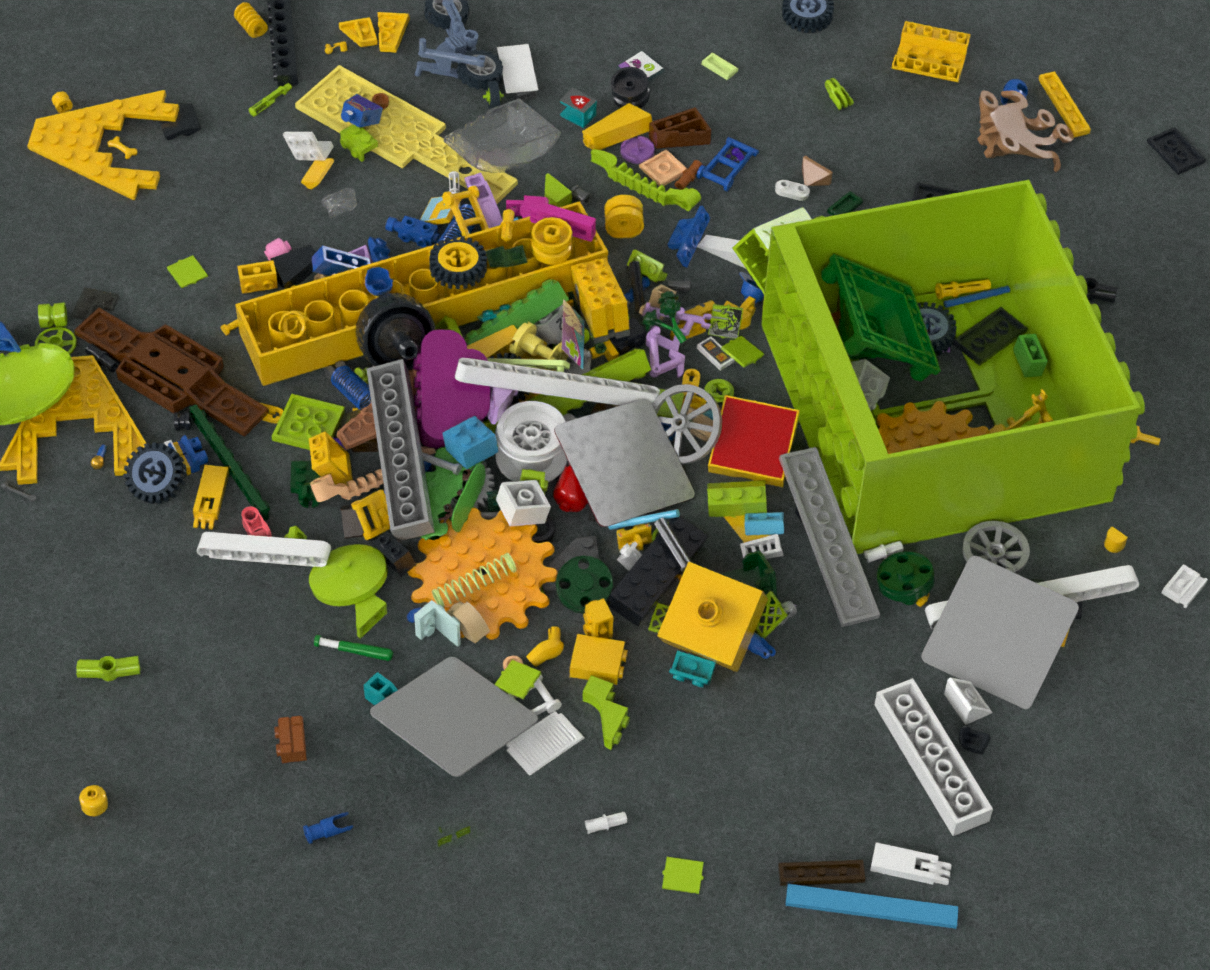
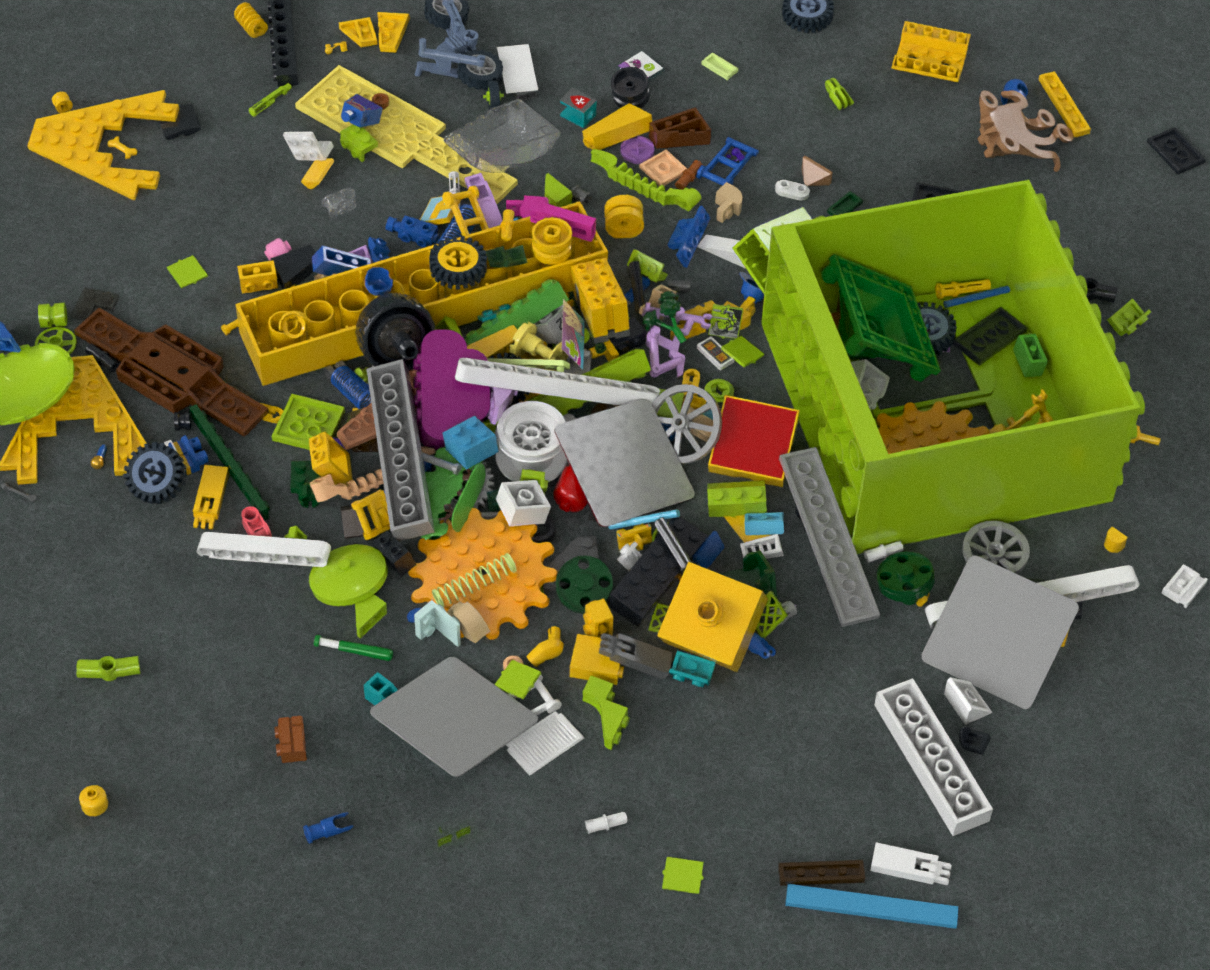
none -> dark grey hinge [599,633,672,679]
none -> blue slope [693,531,725,569]
none -> tan brick [715,182,742,223]
none -> lime bracket [1107,299,1151,336]

